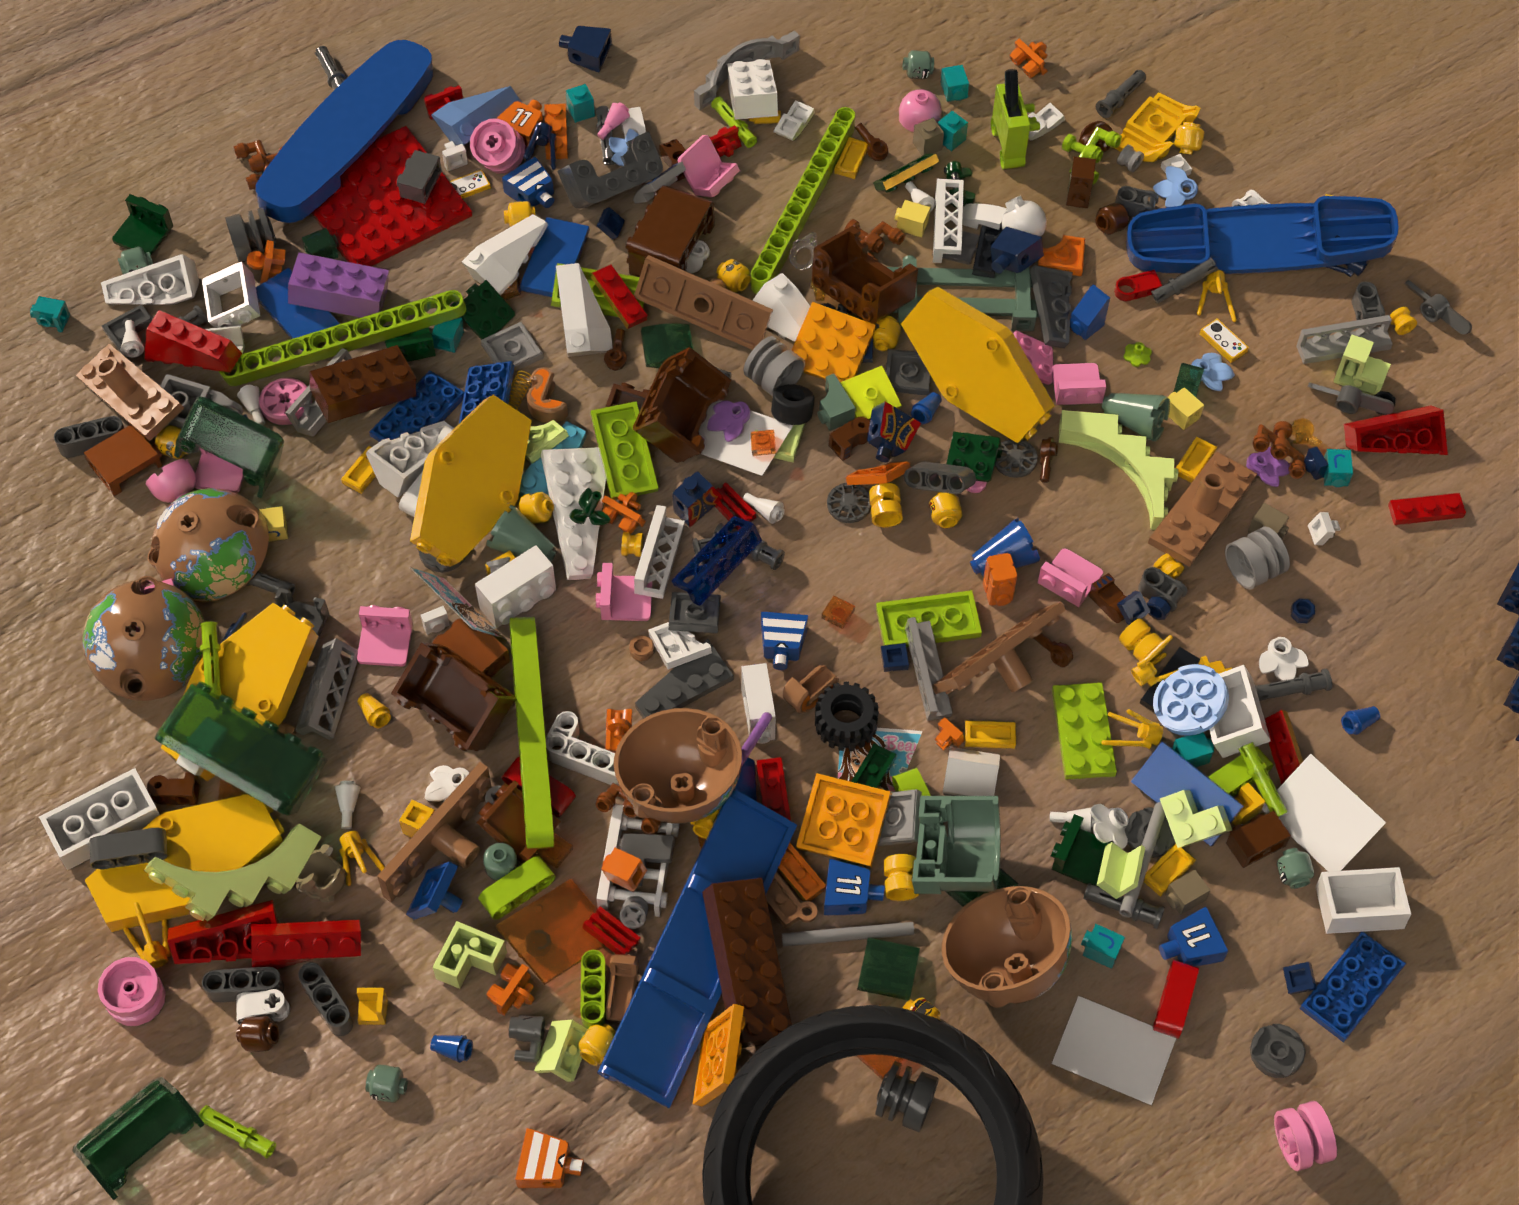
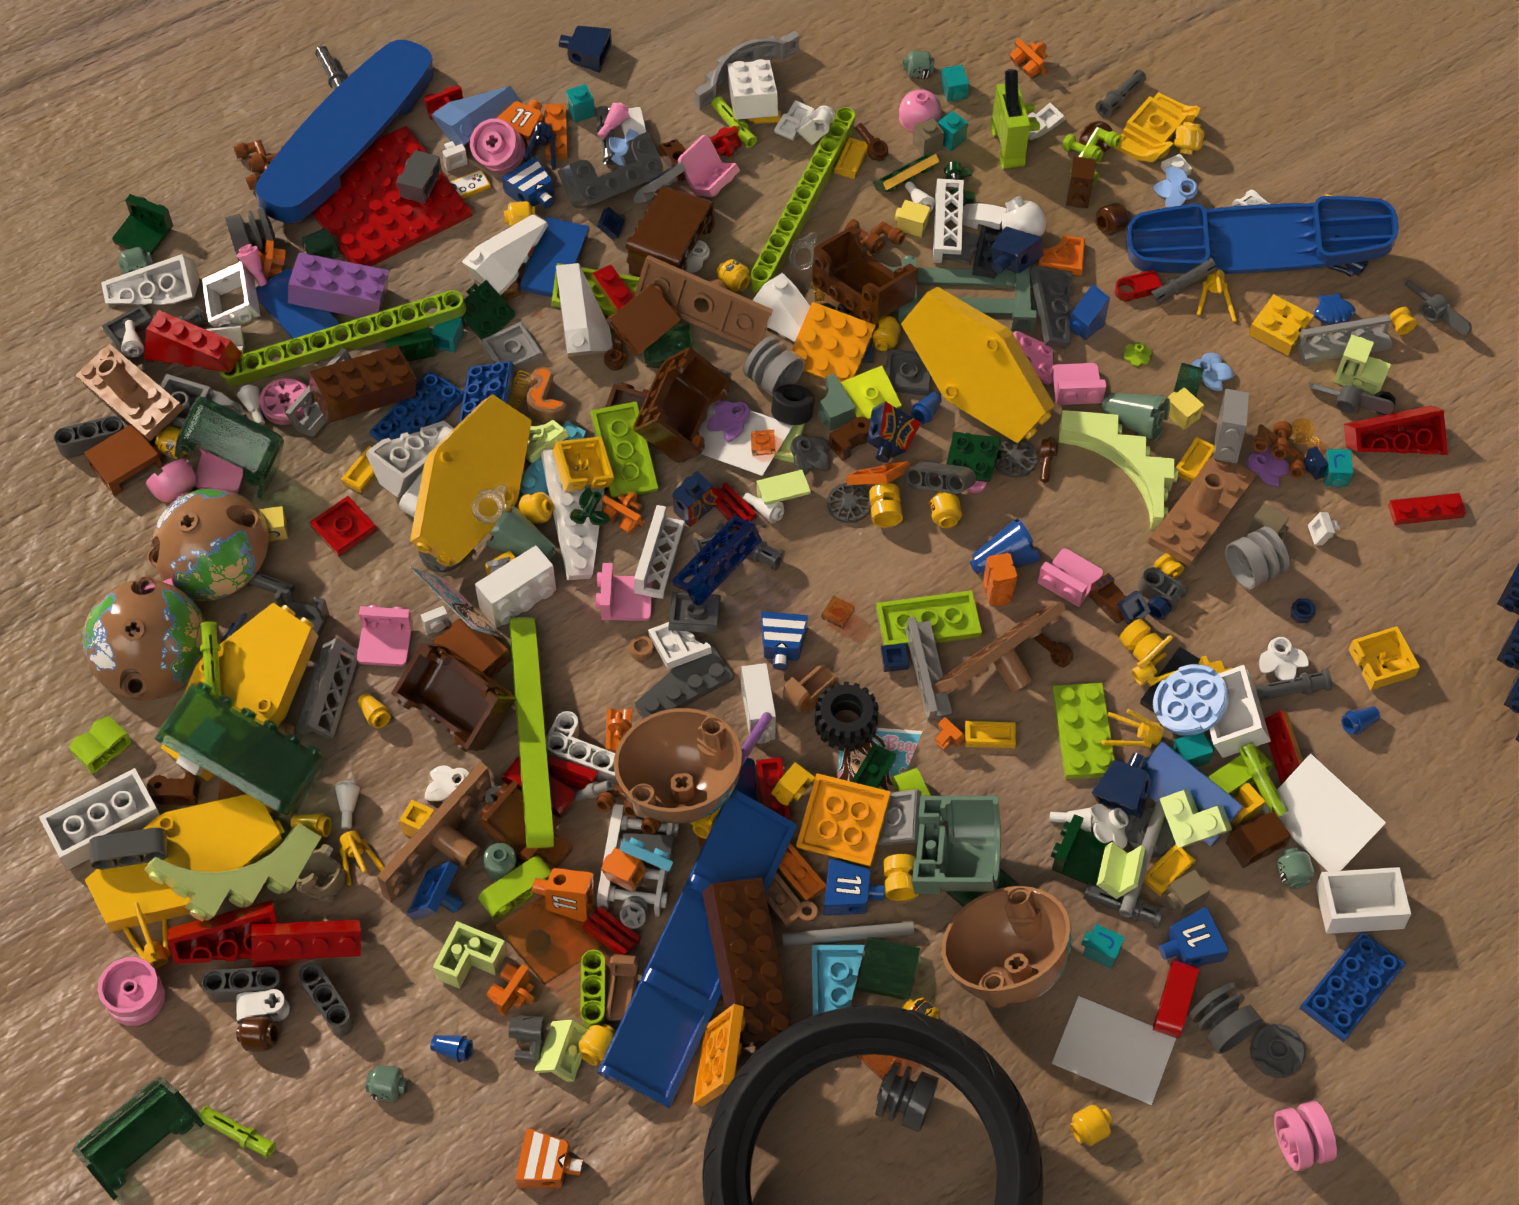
teal brick [30,296,70,332] -> none
yellow panel [357,988,388,1025] -> none
yellow wheel [621,532,643,557] -> none
white slope [942,747,1000,796] -> none
dark grey piece [1115,186,1159,217] -> none
light grey wheel [1117,144,1144,172] -> none
tile [1200,318,1249,363] -> none
dark blue plate [1283,962,1317,995] -> none
dark grey piece [1352,281,1385,320] -> none
none -> lime brick [69,715,132,774]
none -> bright pink cone [237,244,267,286]
none -> yellow cone [291,813,332,839]
none -> red plate [309,496,378,557]
none -> clear piece [473,484,507,523]
none -> orange torso [532,868,595,922]
none -> red tile [547,755,598,790]
none -> yellow piece [552,437,614,492]
none -> light grey bar [575,780,615,801]
none -> dark orange panel [606,284,681,356]
none -> medium azure wing [620,837,673,872]
none -> yellowish green panel [757,470,811,505]
none -> yellow brick [771,762,815,806]
none -> dark grey plate [790,435,831,475]
none -> white piece [795,106,835,145]
none -> medium azure wing [812,945,865,1016]
none -> yellow head [1070,1104,1113,1146]
none -> dark blue torso [1092,753,1152,818]
none -> dark grey wheel [1189,982,1263,1054]
none -> light grey brick [1213,389,1249,463]
none -> yellow piece [1248,294,1314,356]
none -> blue animal [1313,293,1356,325]
none -> yellow piece [1348,626,1420,691]

